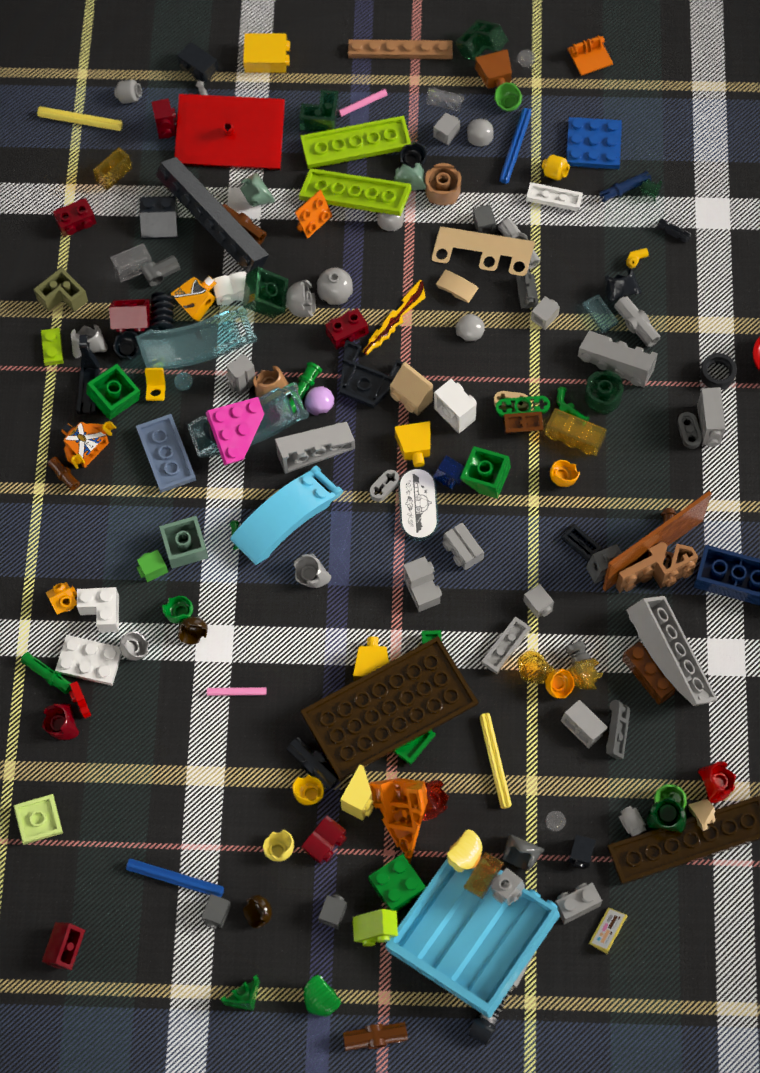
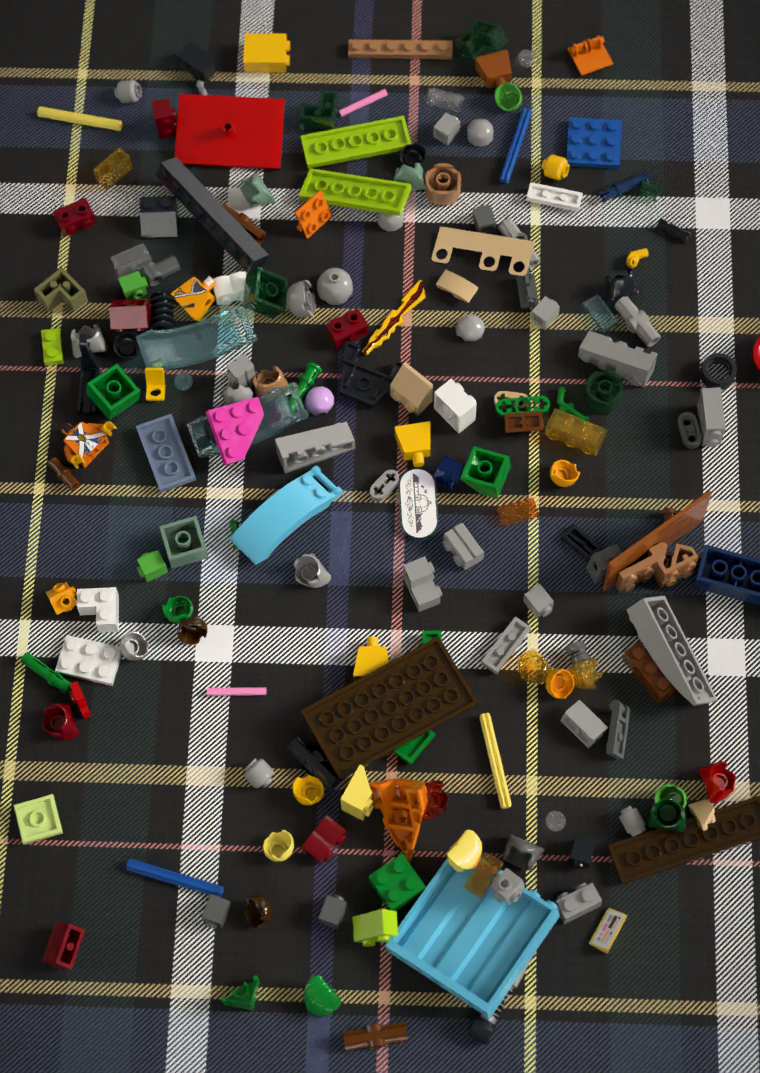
none -> bright green brick [118,271,148,300]
none -> light grey hair [222,385,253,405]
none -> light grey head [244,758,274,788]
none -> clear orange plate [497,498,539,527]

